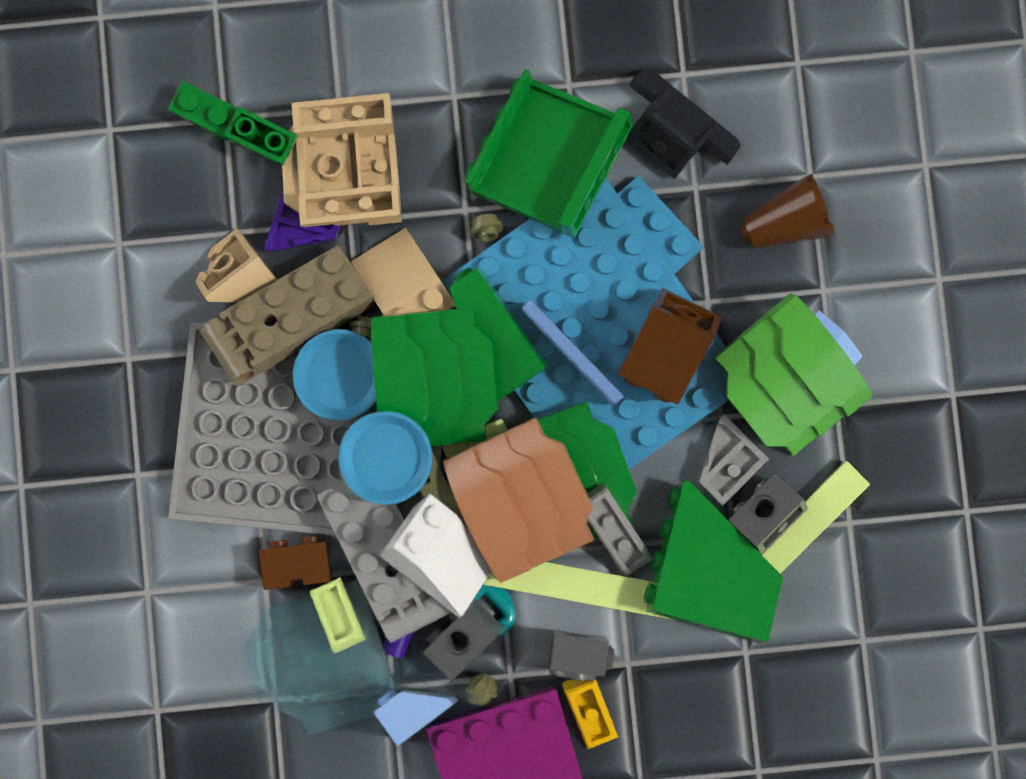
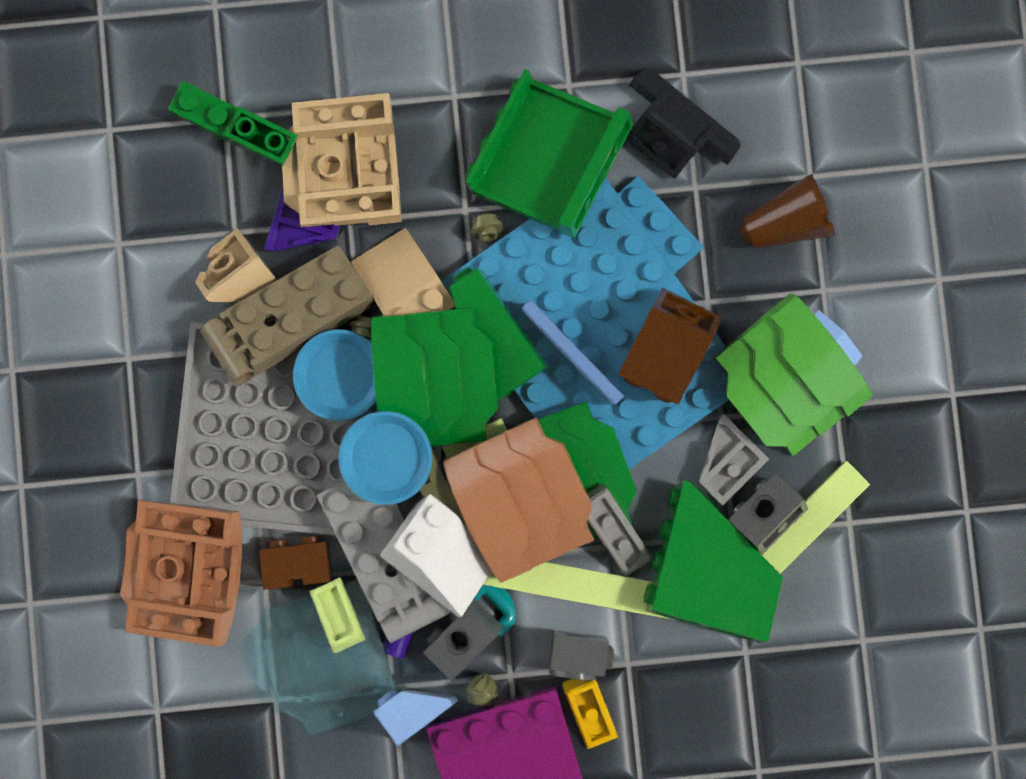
none -> nougat slope [120,500,242,647]

